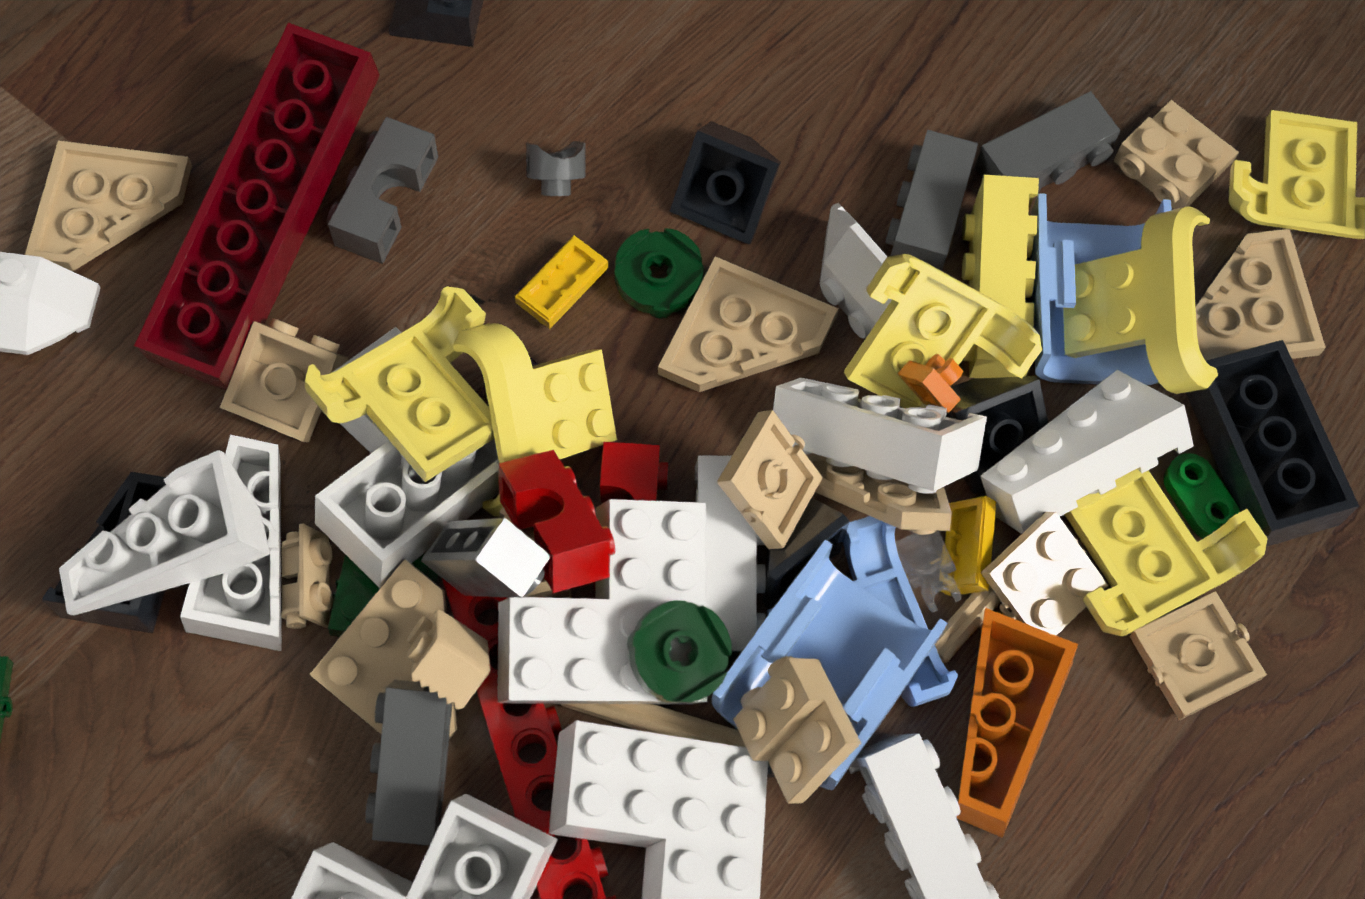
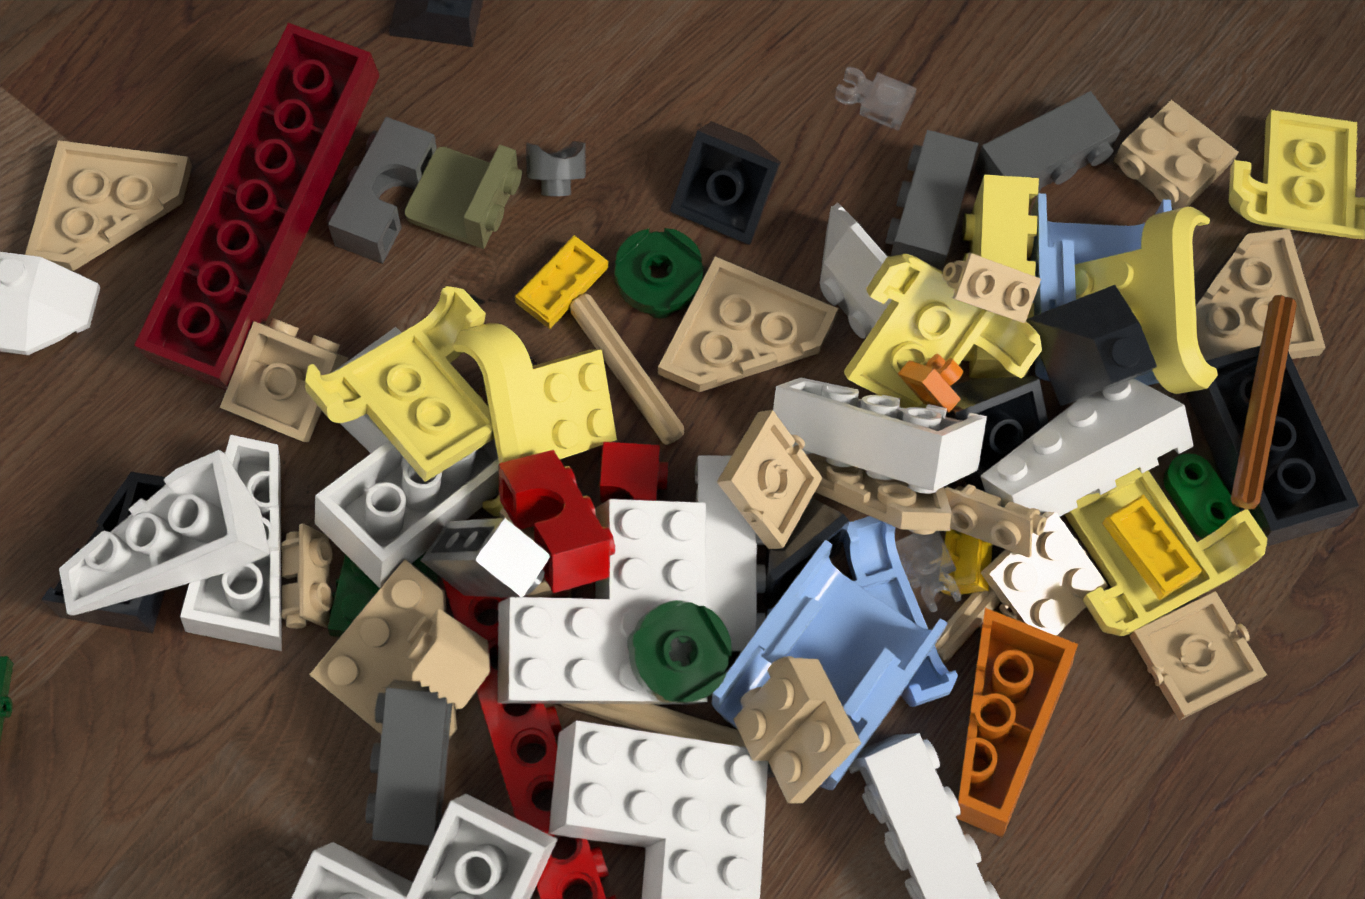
none -> olive bracket [405,144,522,249]
none -> tan axle [570,294,684,445]
none -> clear plate [835,67,917,131]
none -> tan hinge [943,253,1041,323]
none -> tan hinge [945,484,1046,558]
none -> black slope [1026,285,1157,407]
none -> yellow plate [1102,494,1202,600]
none -> dark orange axle [1231,295,1297,510]

